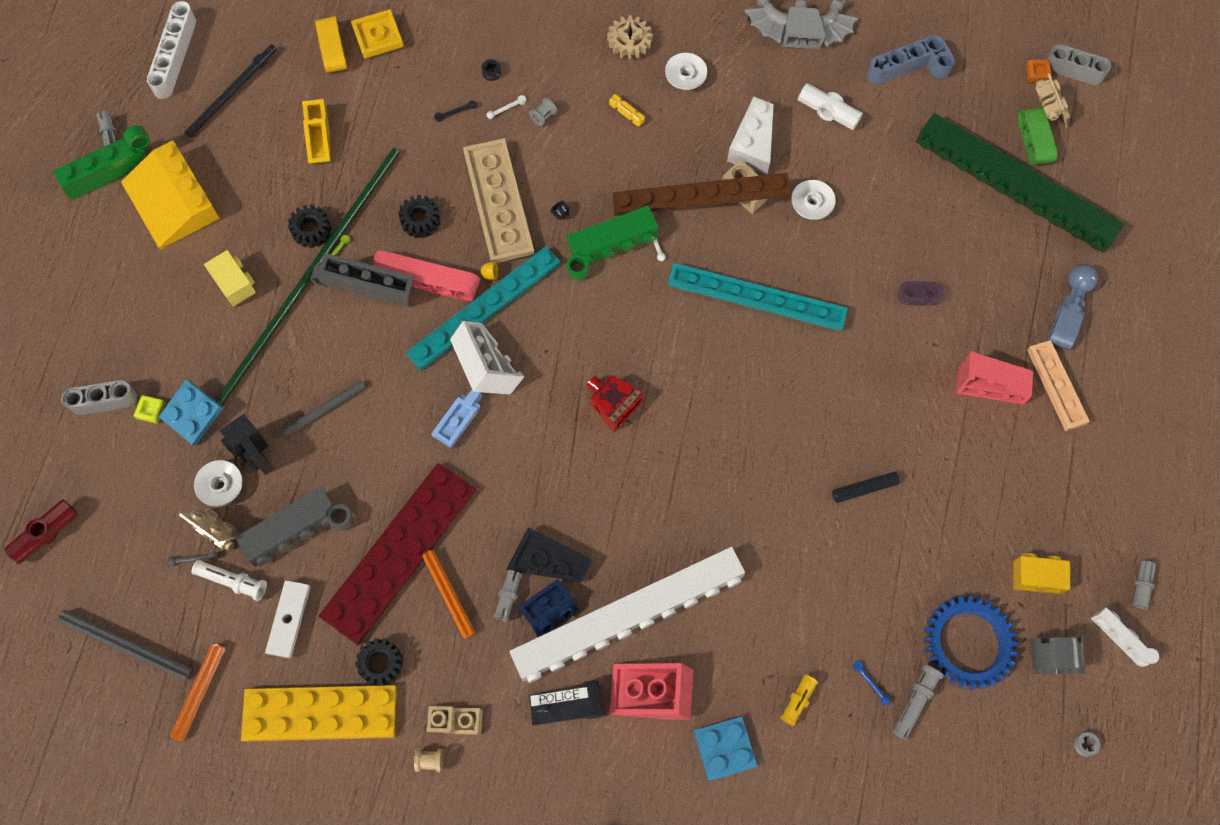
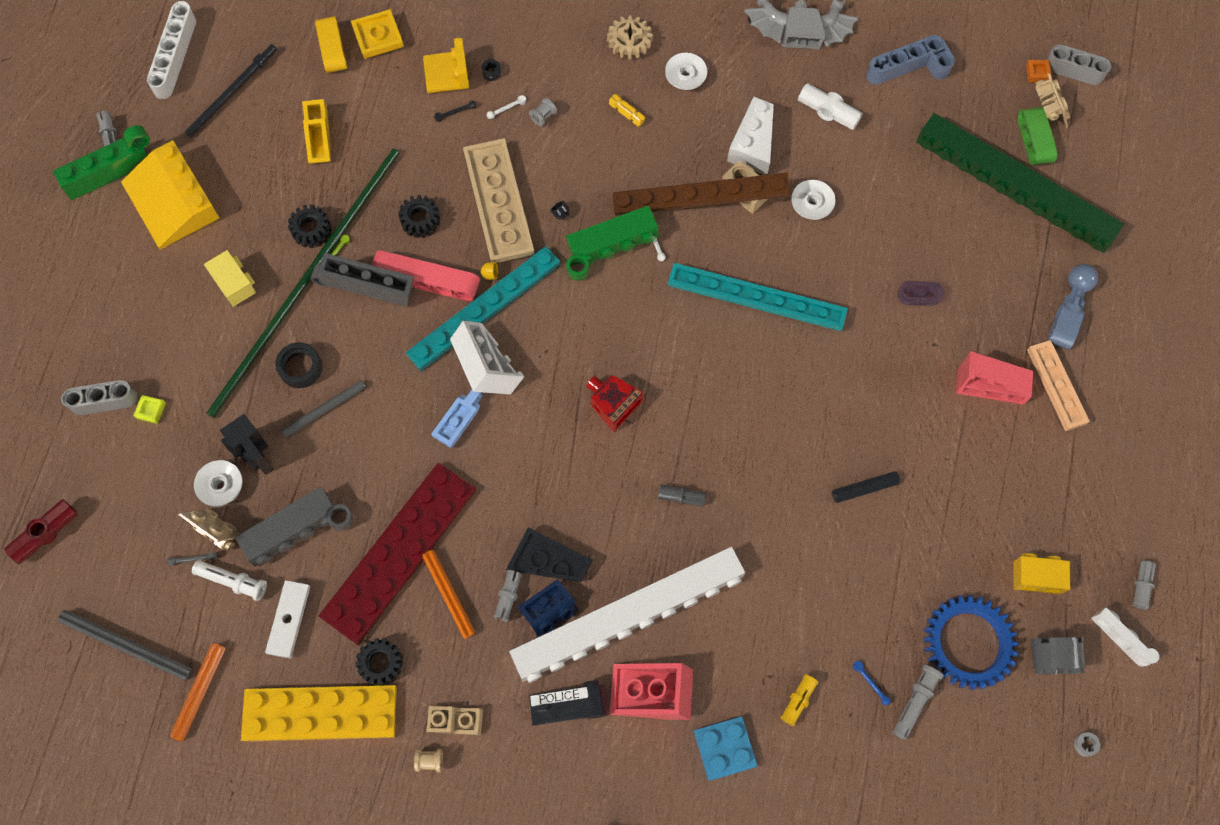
dark azure plate [159,380,224,445] -> none
none -> black tyre [275,342,322,389]
none -> yellow bracket [423,38,469,93]
none -> dark grey axle [658,484,706,507]

